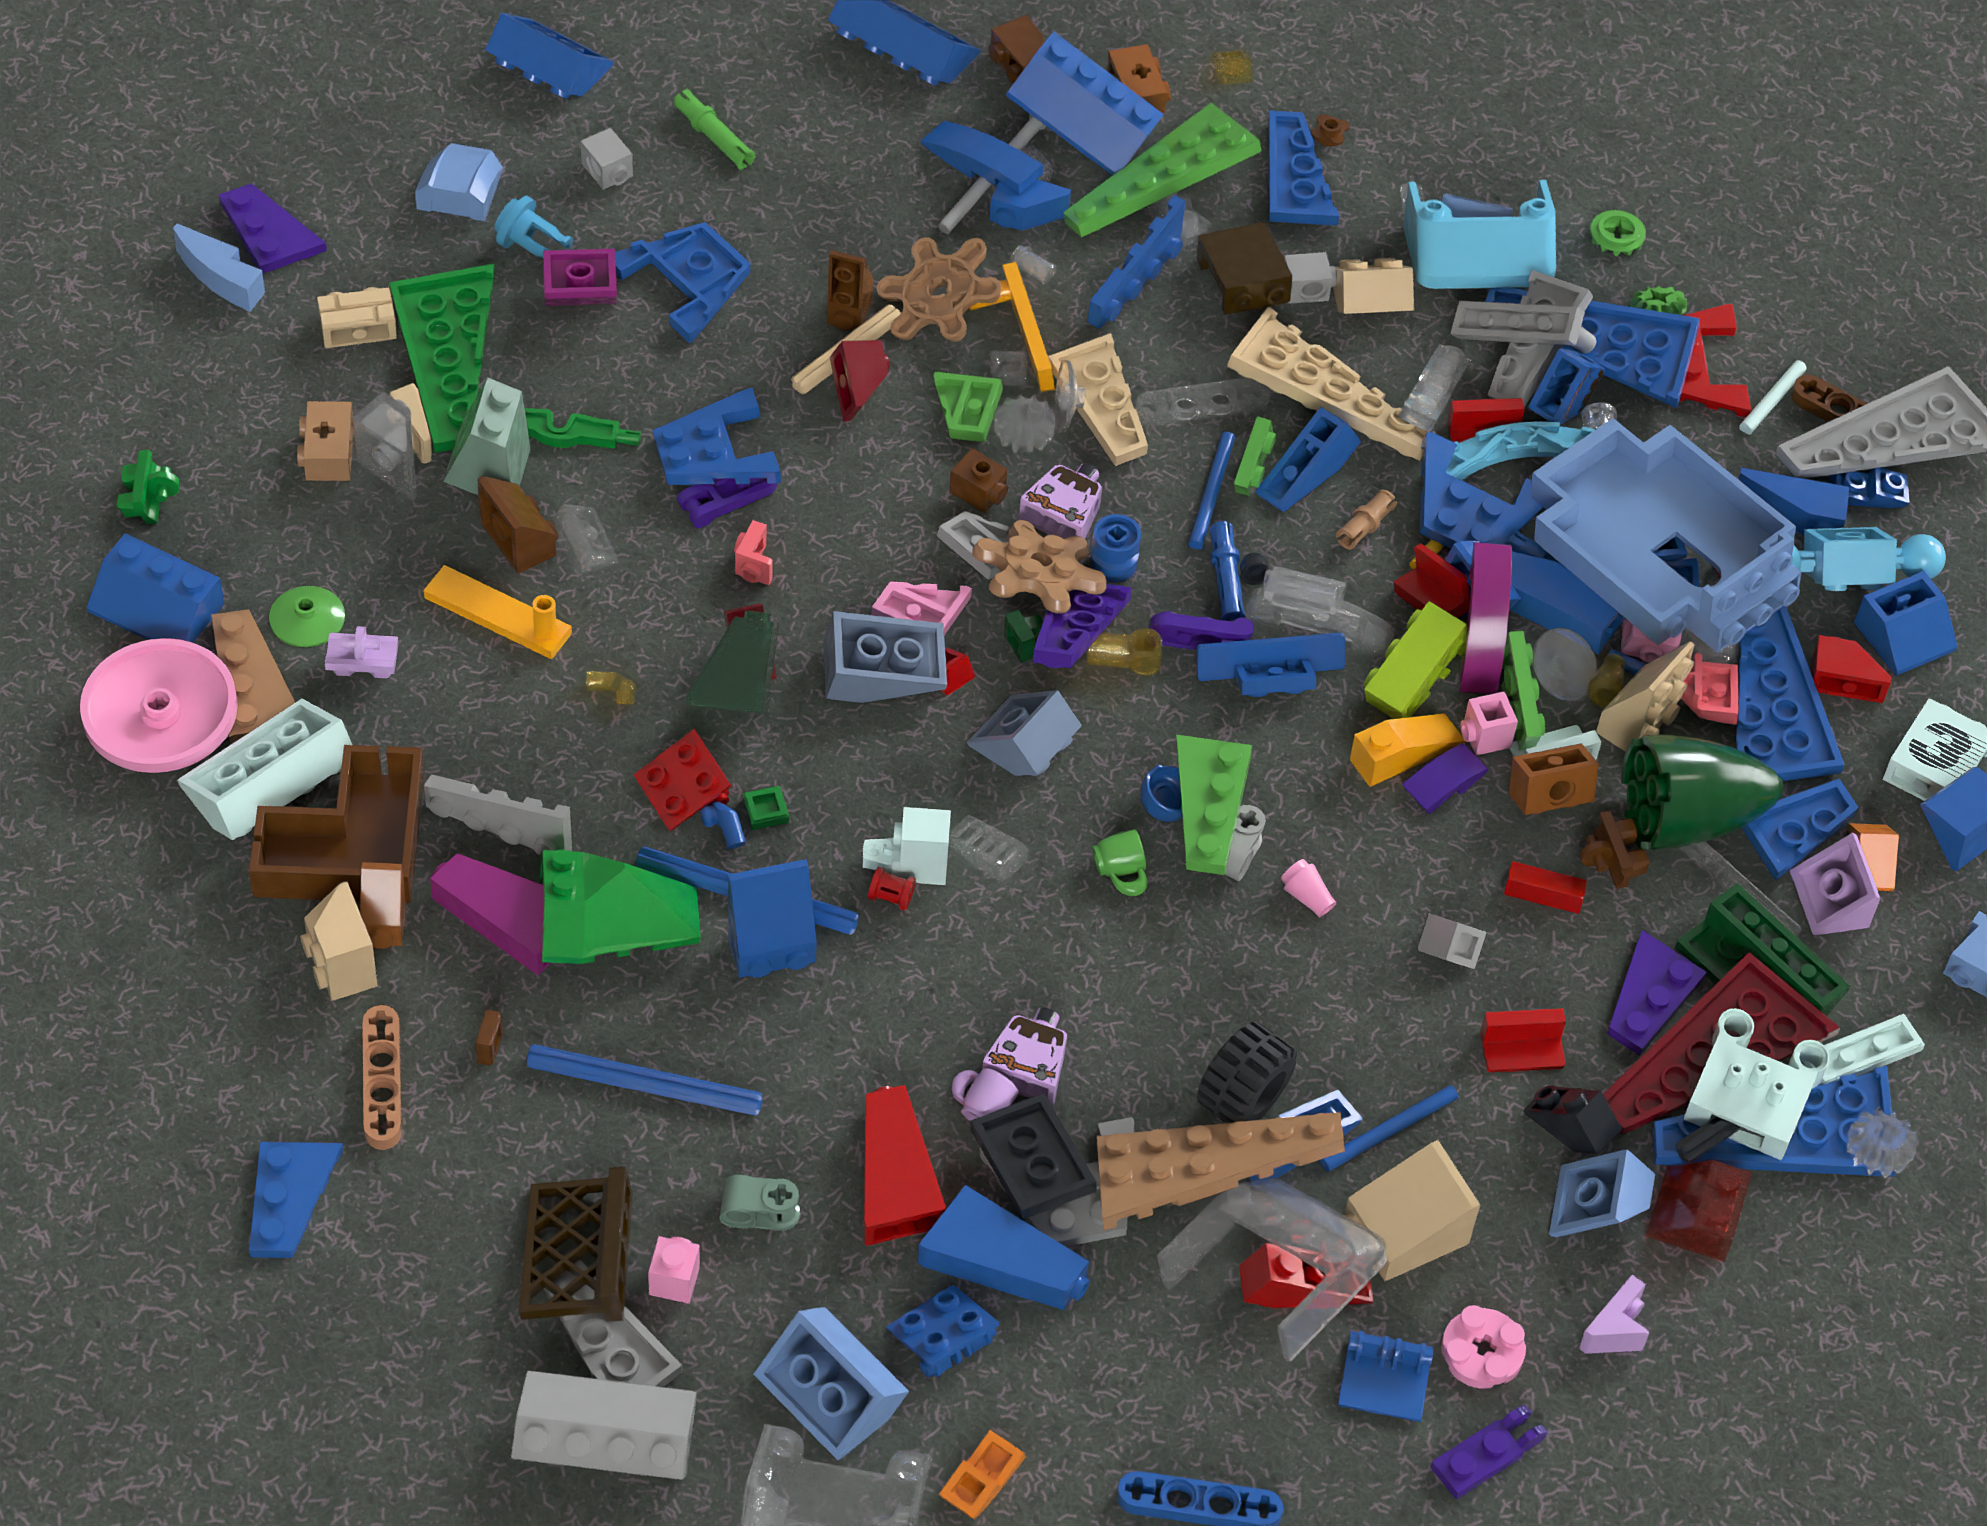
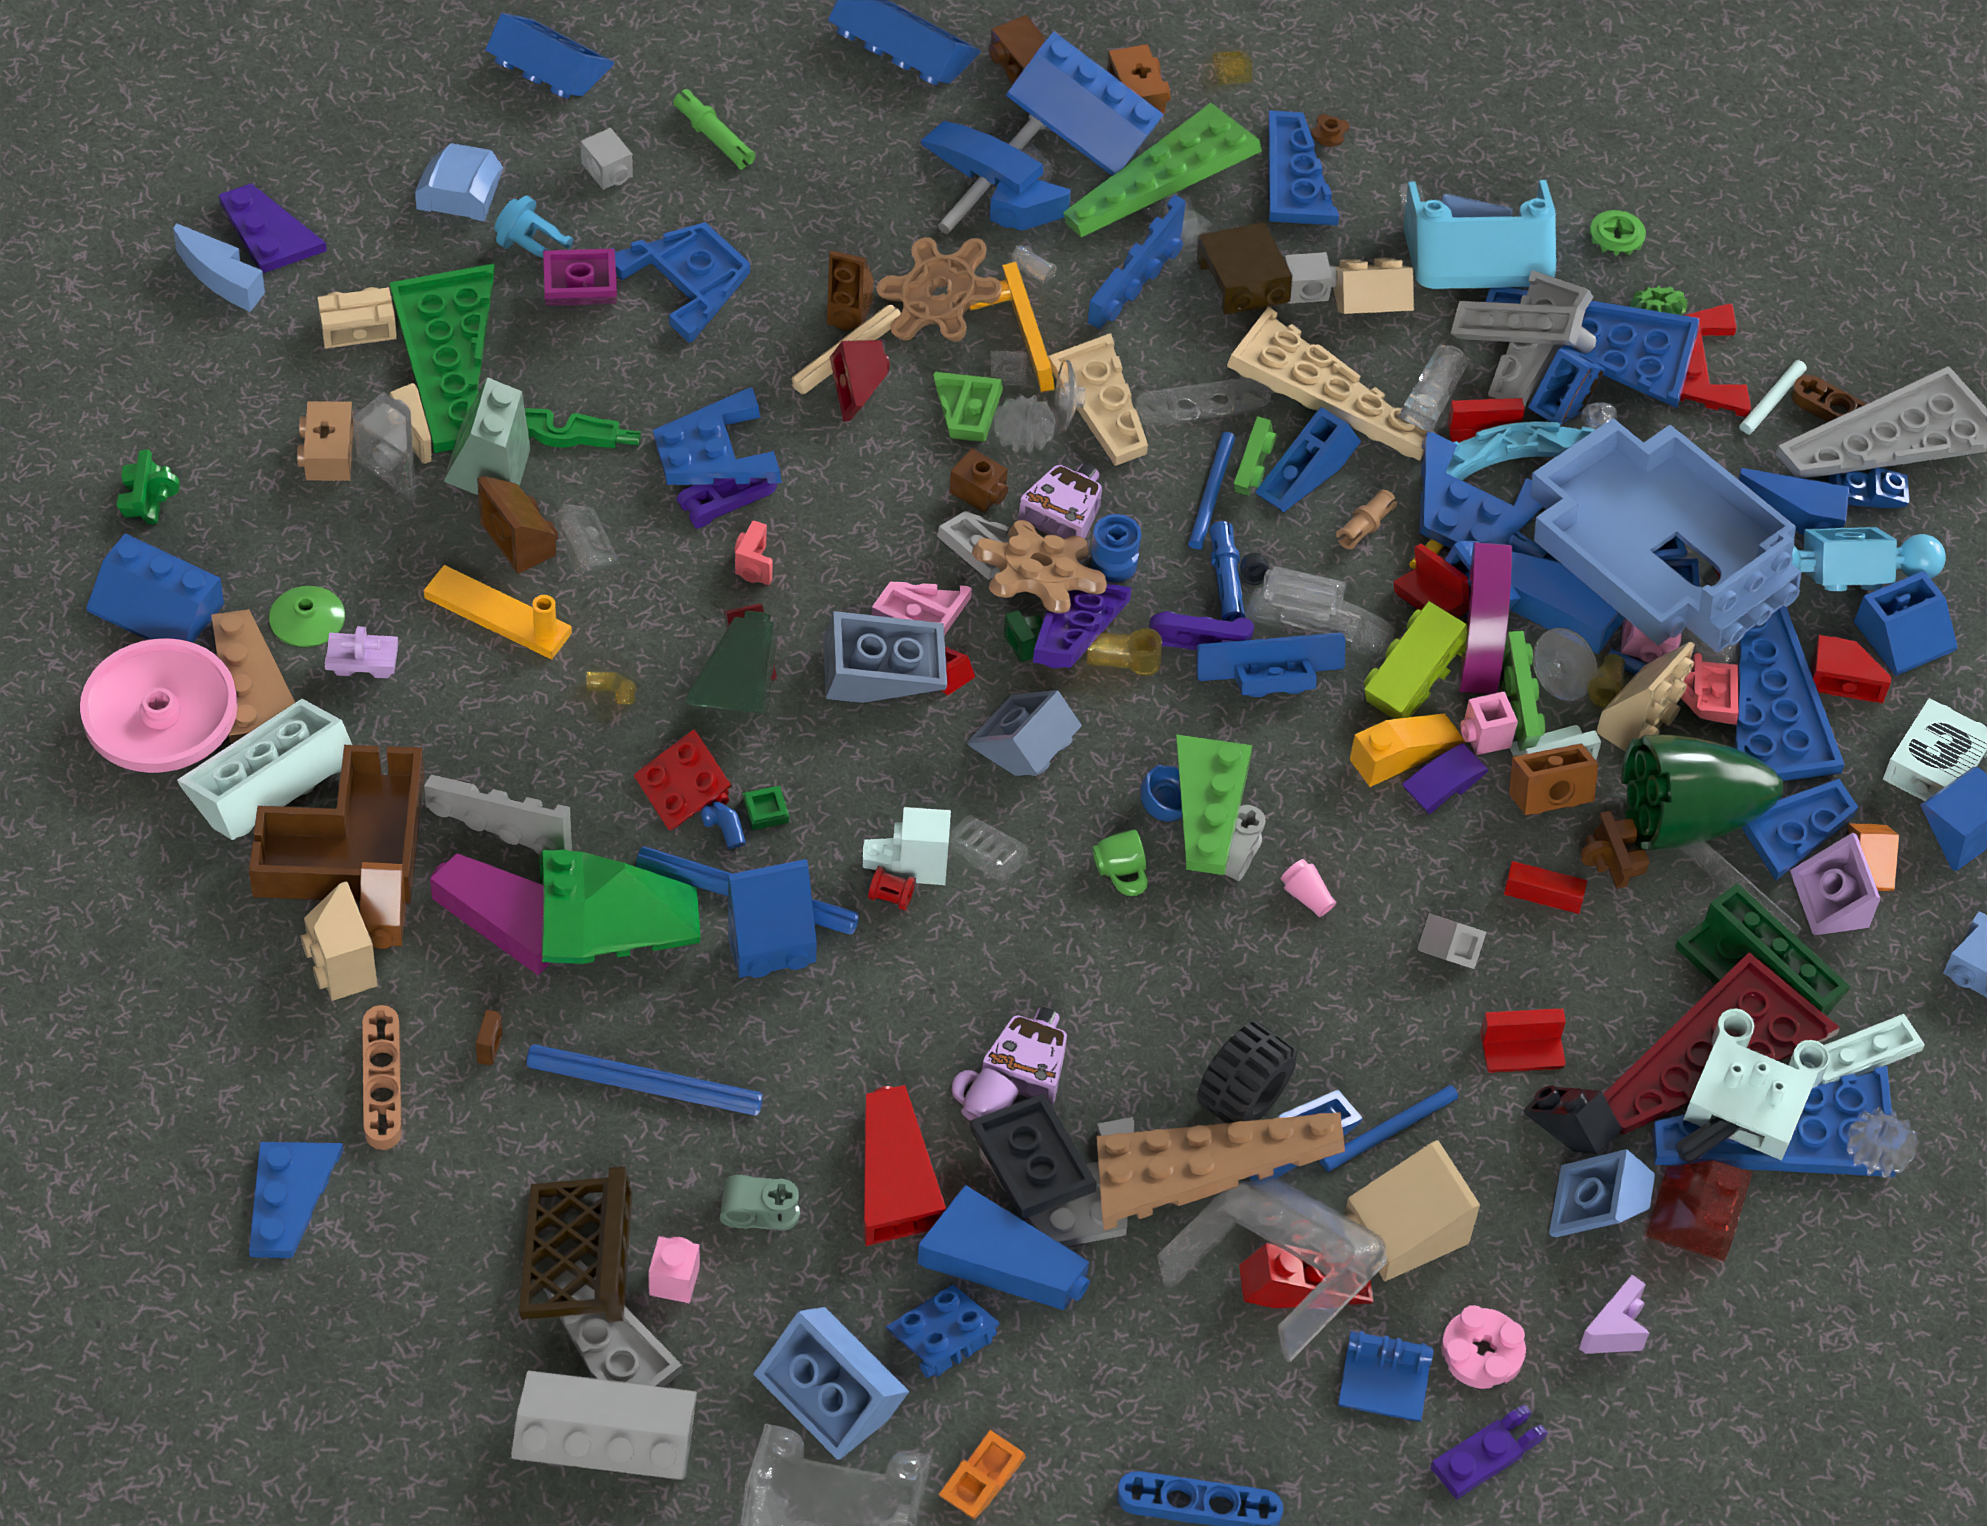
dark purple wing [1607,930,1707,1056] -> none

